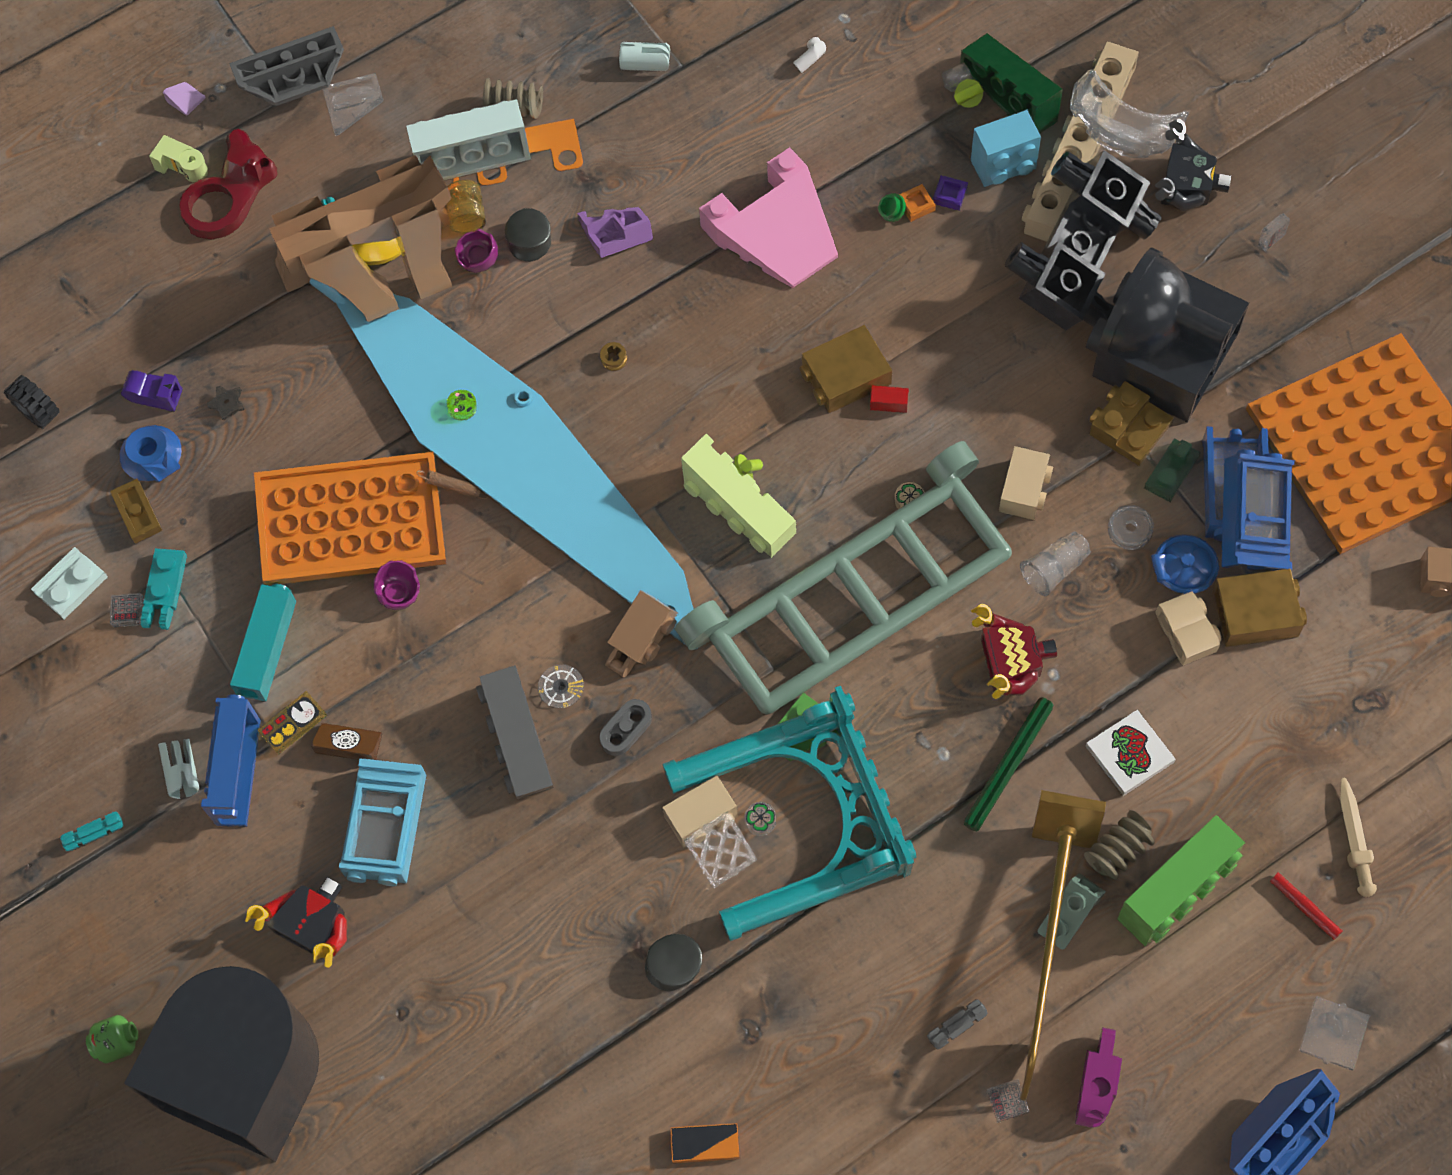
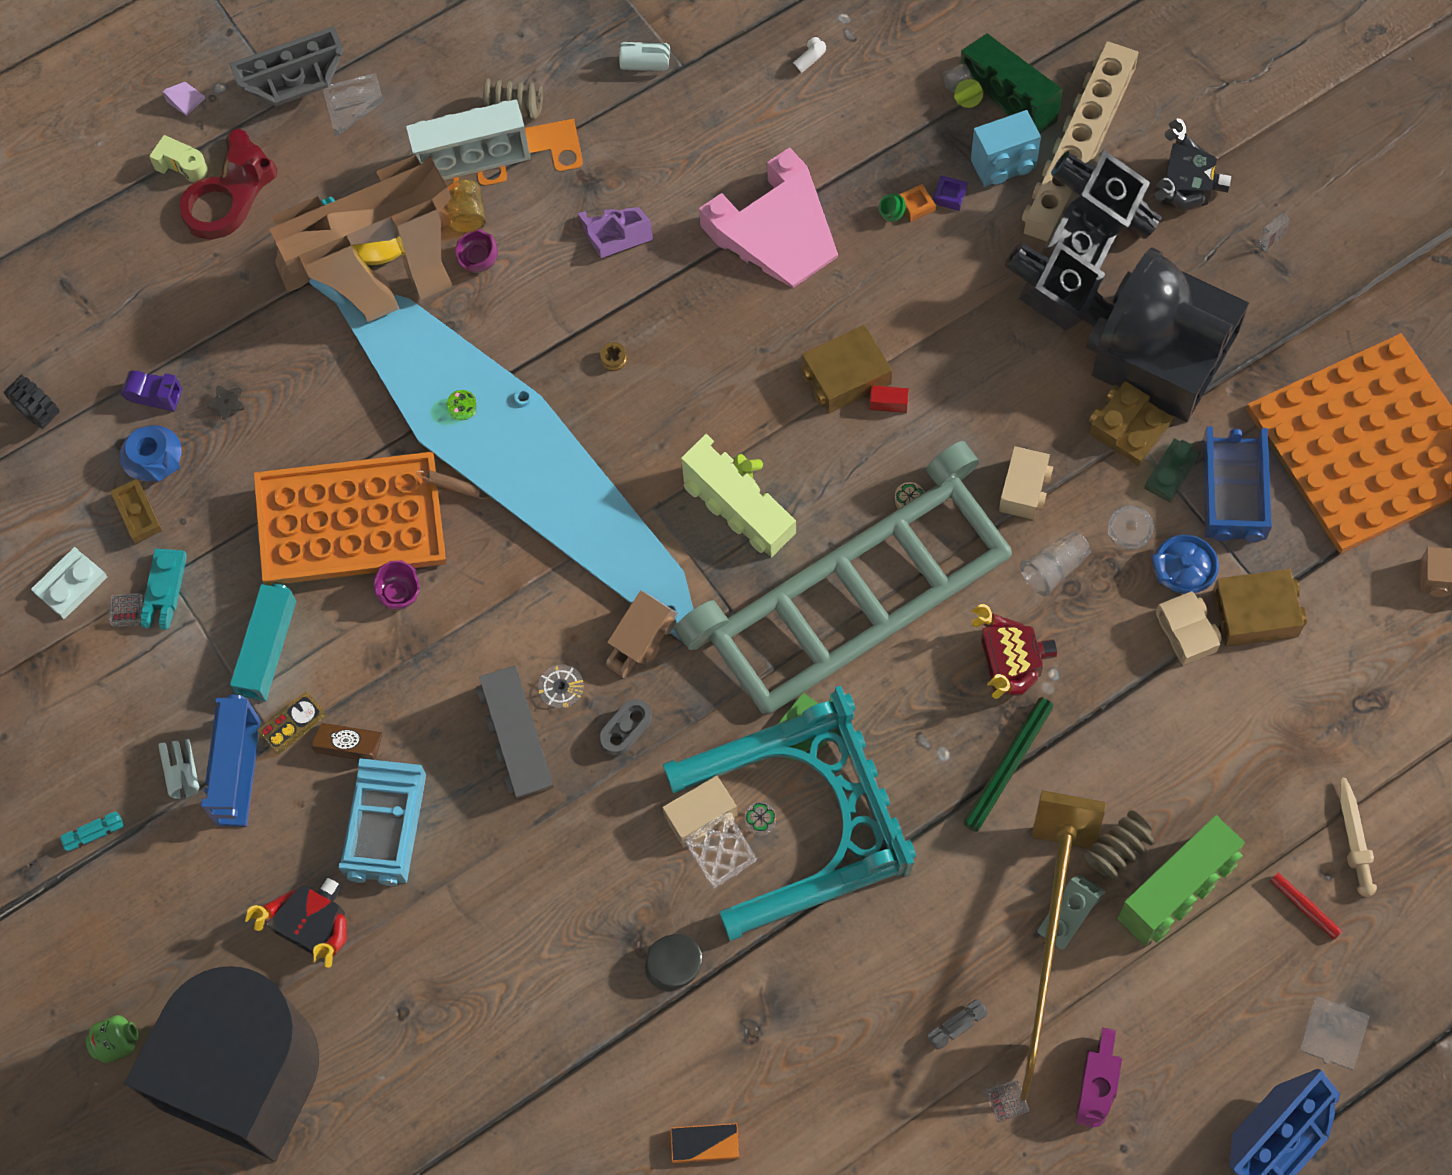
pearl dark grey piece [504,208,551,262] -> none
clear windscreen [1070,69,1189,158] -> none
white tile [1086,710,1176,796] -> none
blue door [1222,450,1295,571] -> none

